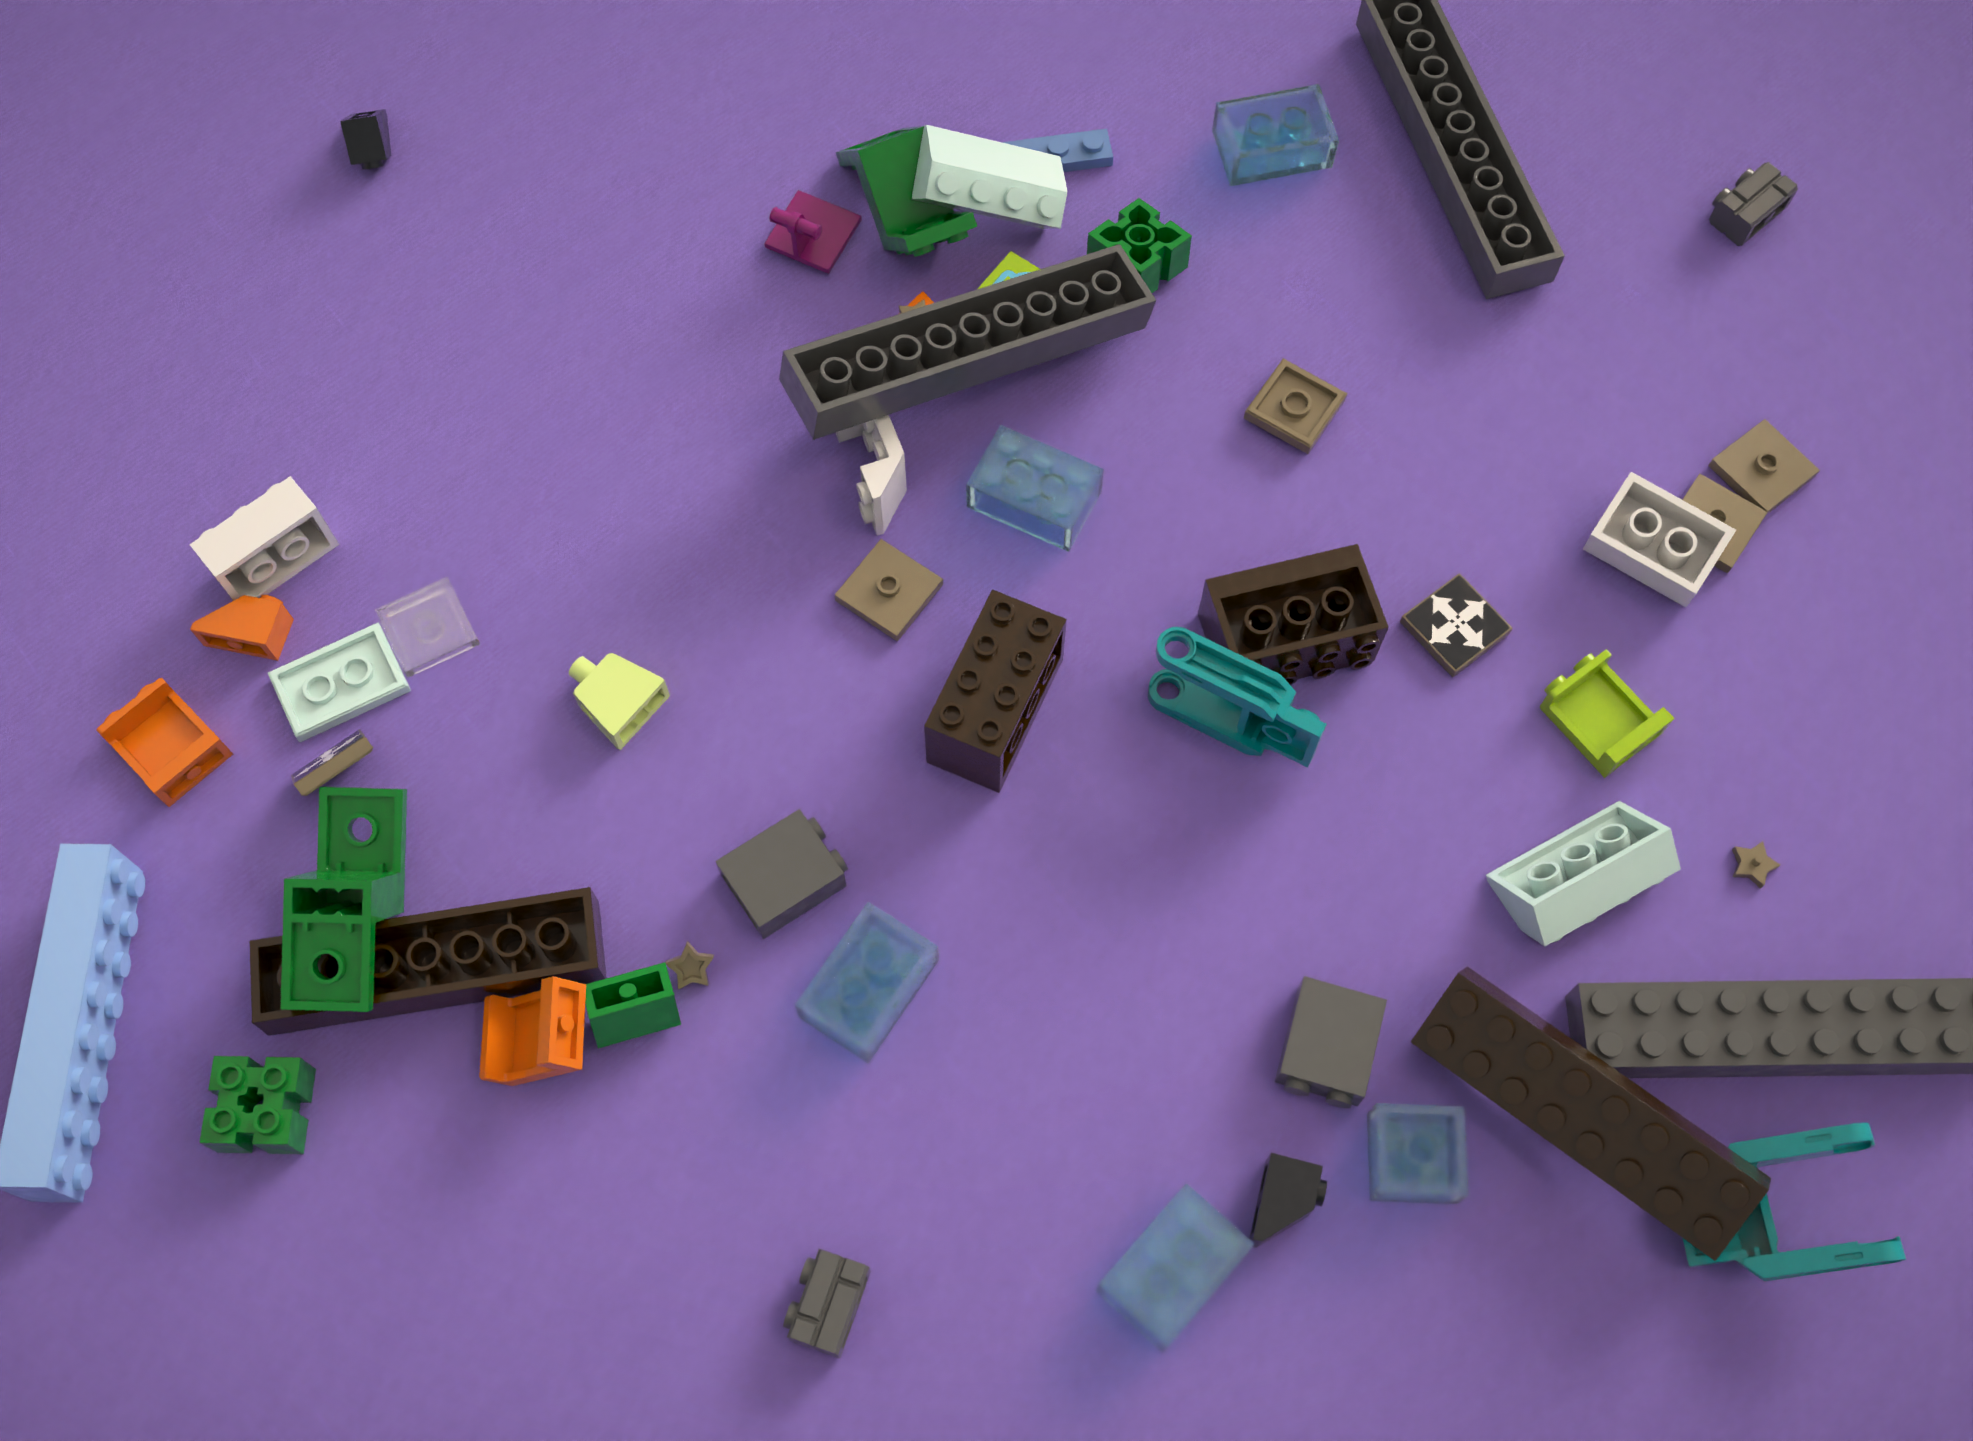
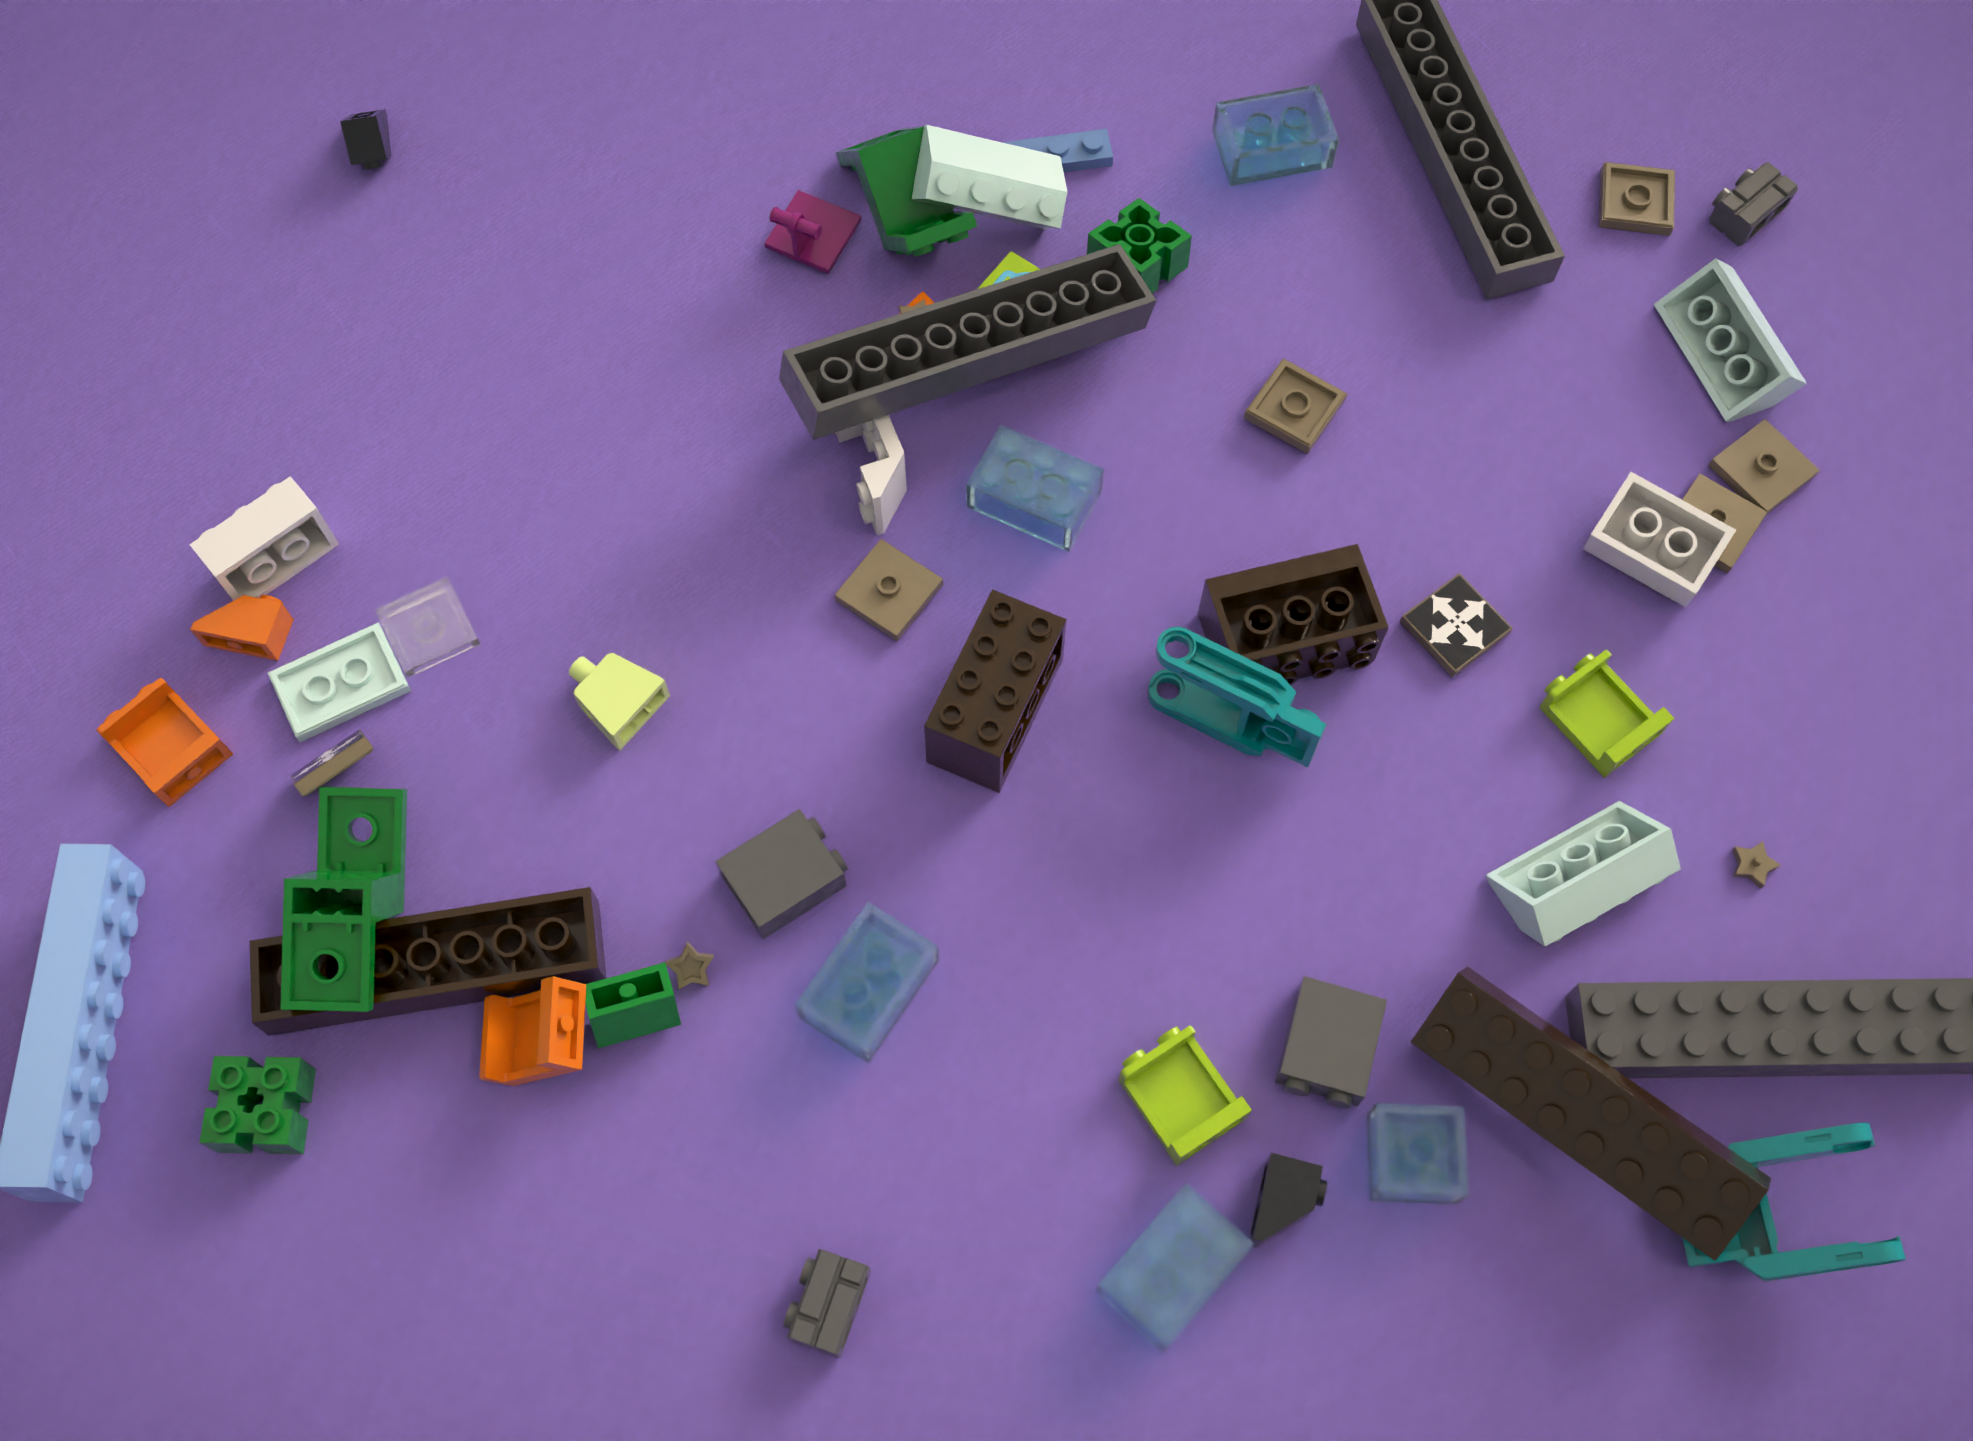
none -> lime panel [1118,1025,1252,1166]
none -> dark tan tile [1599,162,1675,236]
none -> light aqua slope [1654,258,1807,422]

